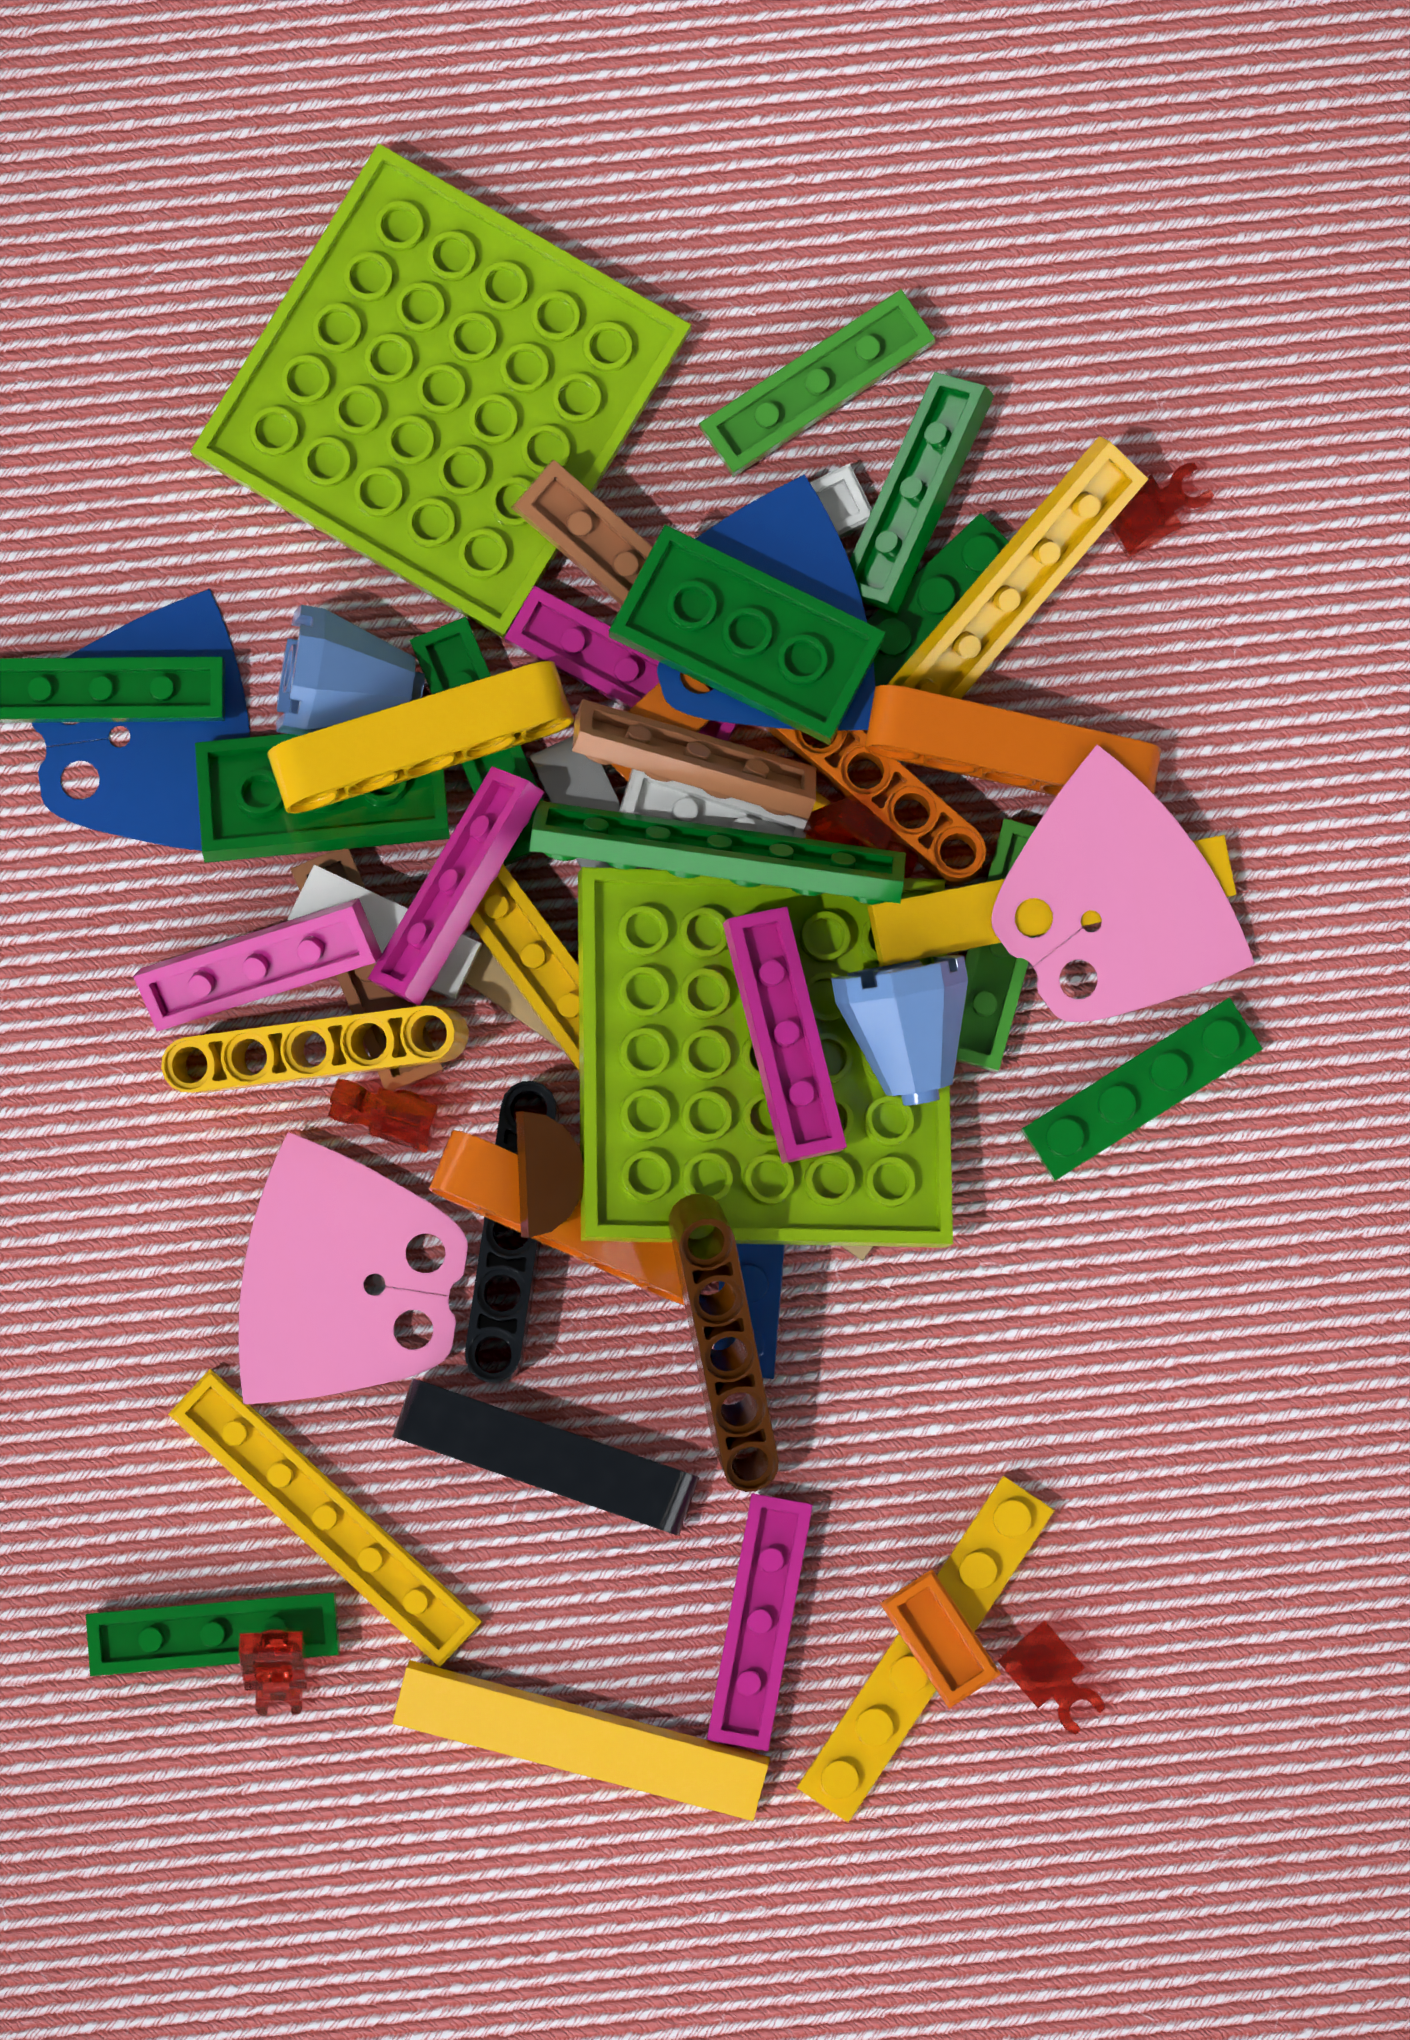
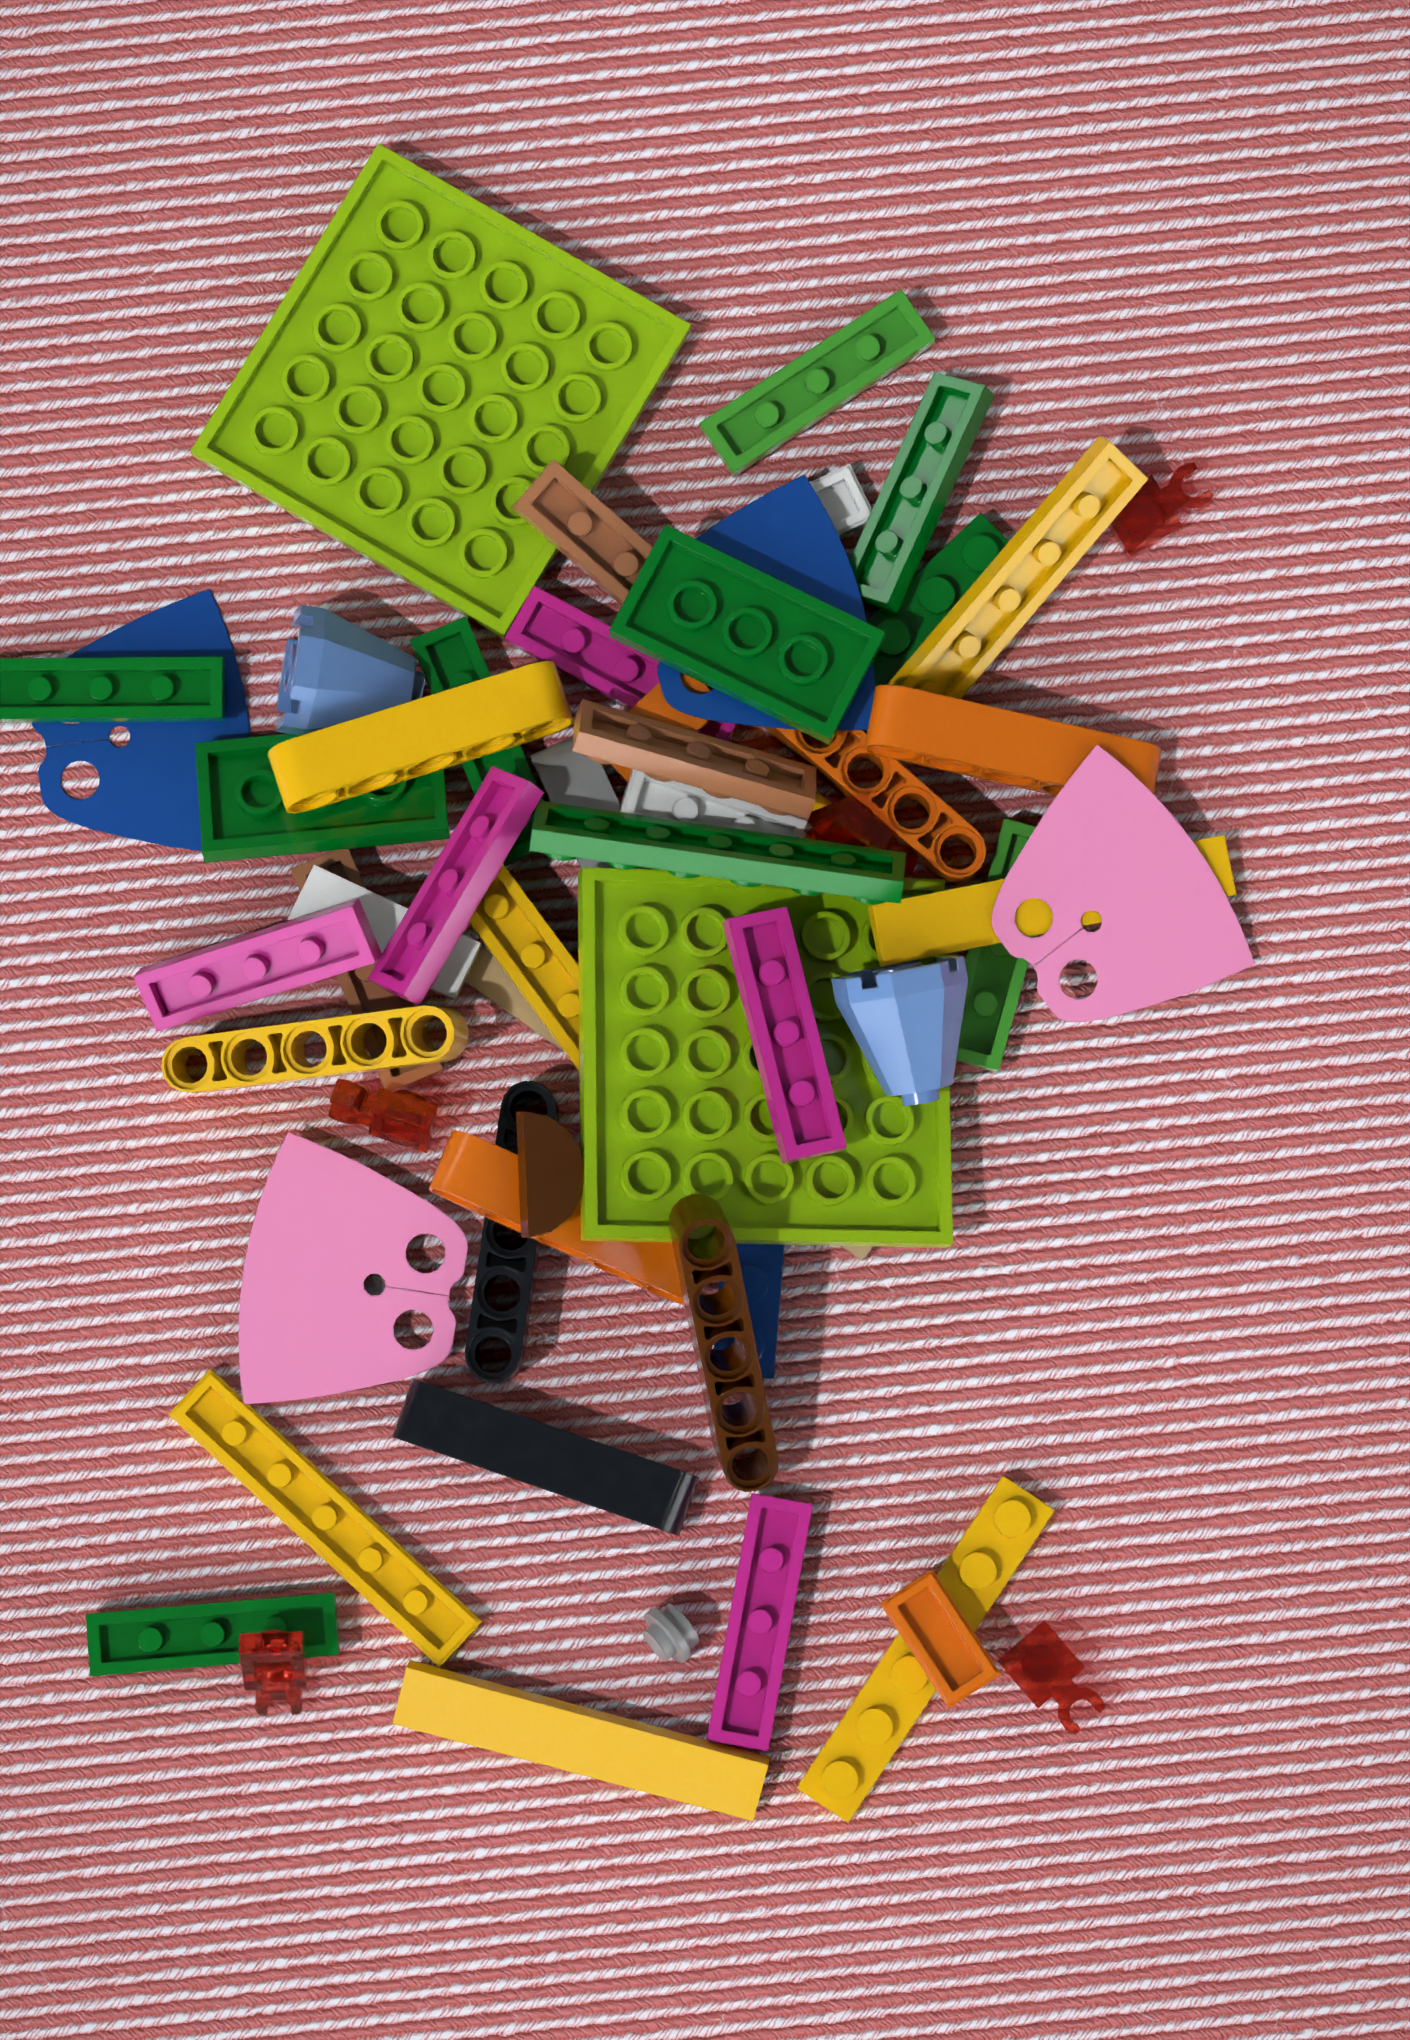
green plate [1021,997,1263,1182] -> none
none -> light grey plate [643,1603,699,1663]

